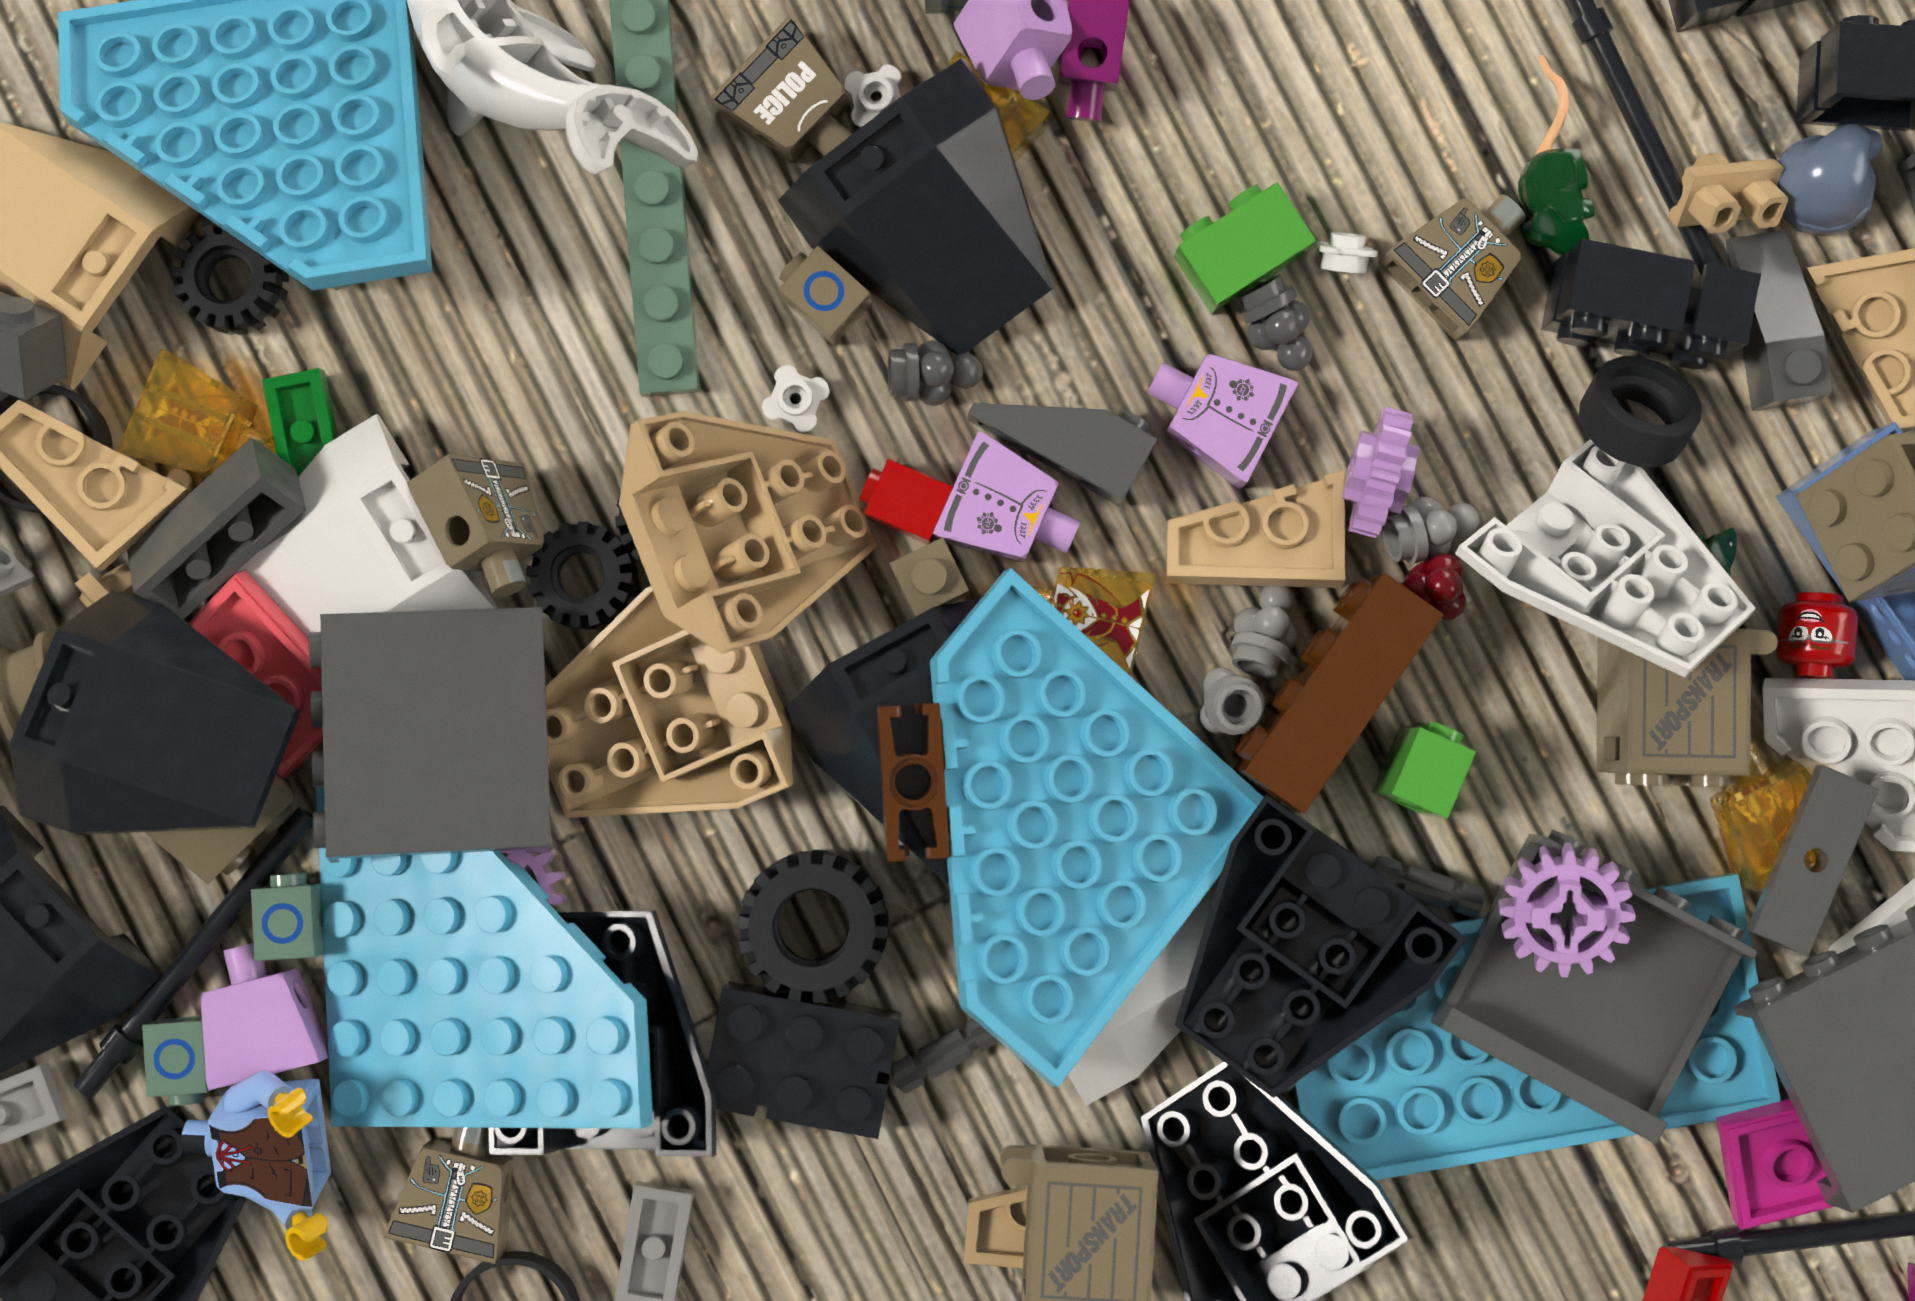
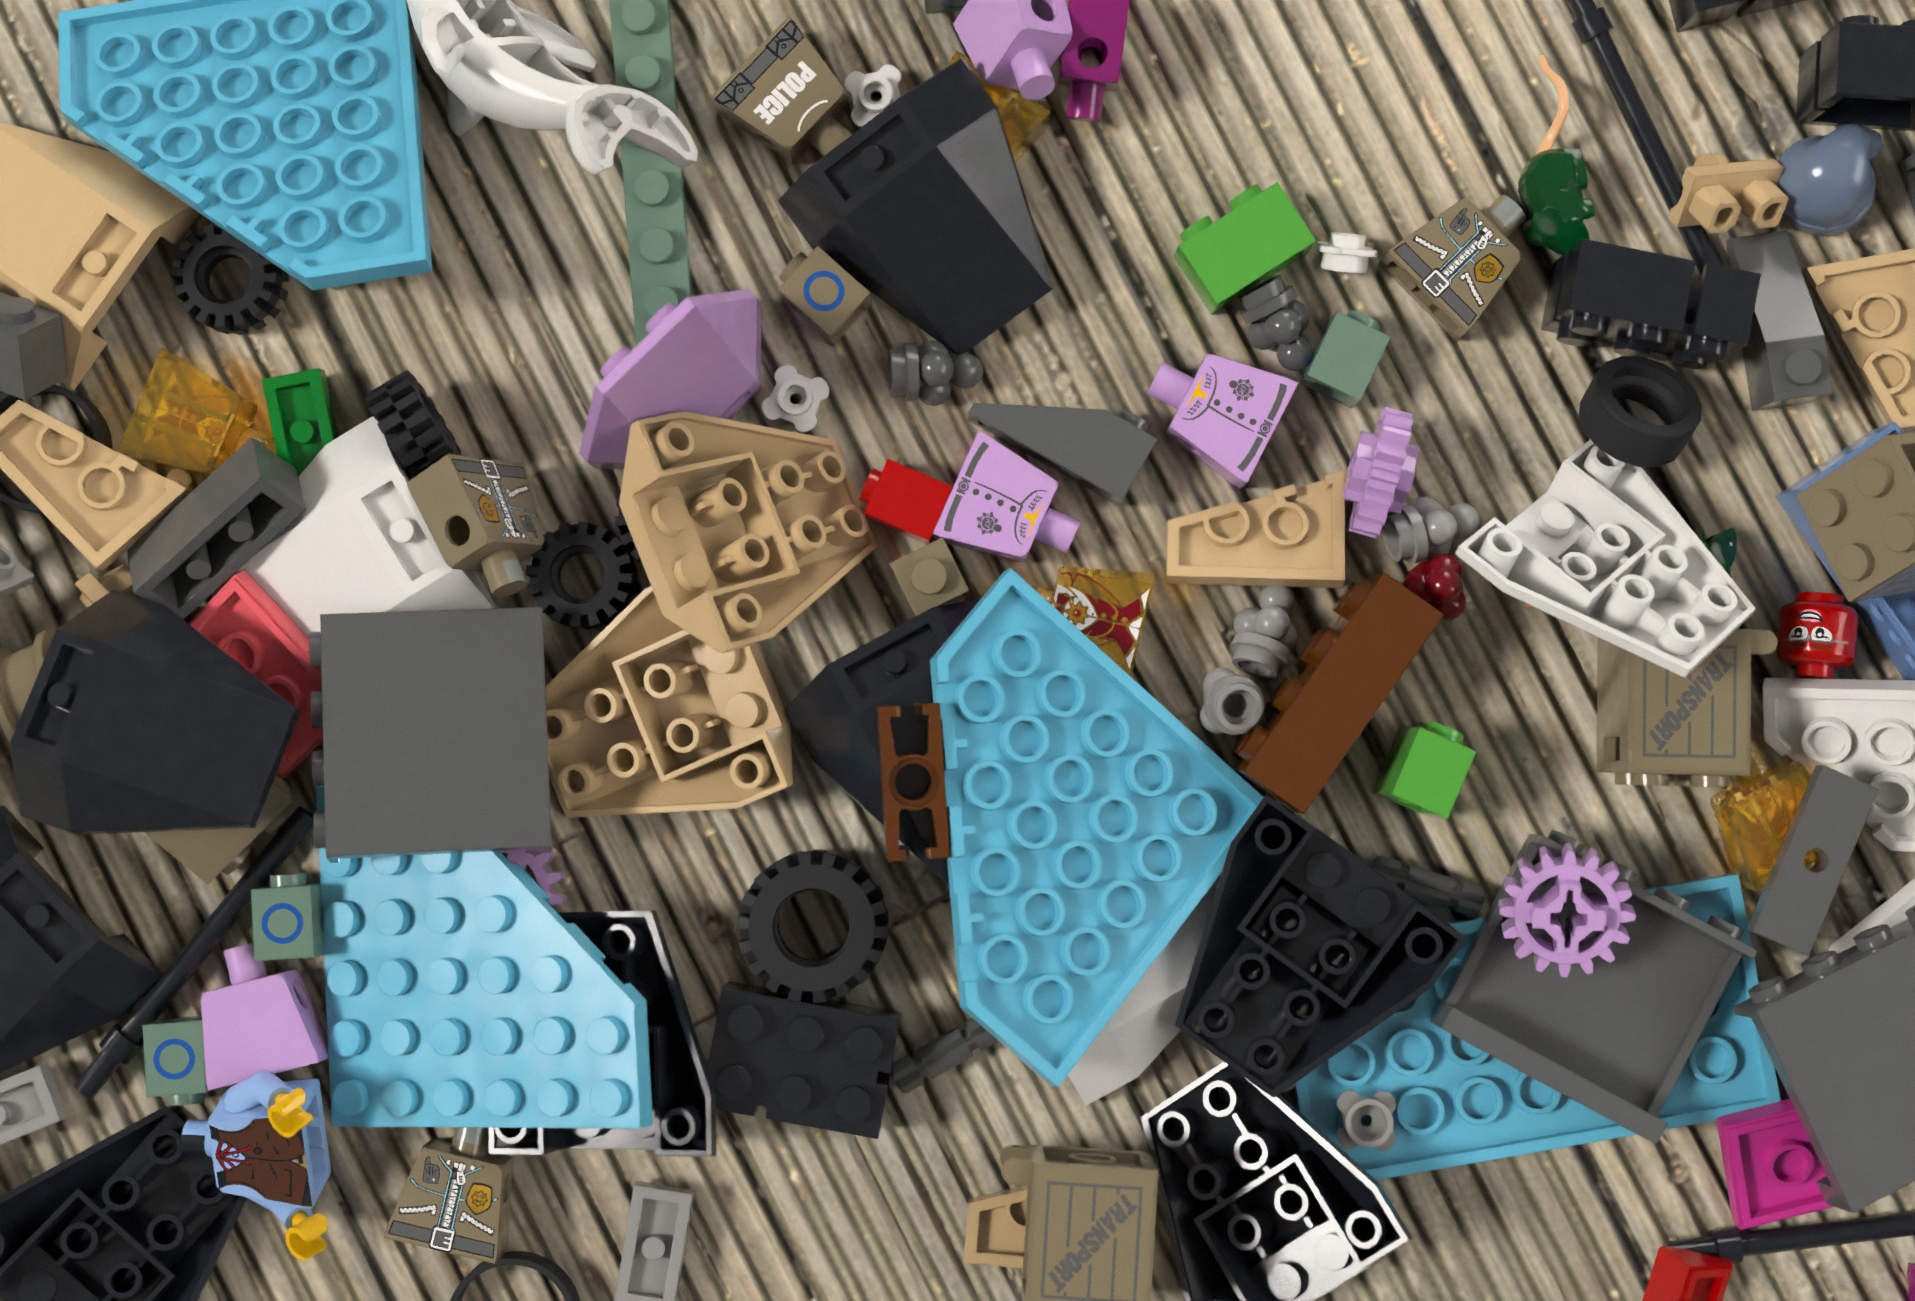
none -> black tyre [365,370,462,478]
none -> lavender wedge [579,289,762,469]
none -> sand green brick [1299,310,1391,408]
none -> light grey plate [1336,1090,1396,1151]

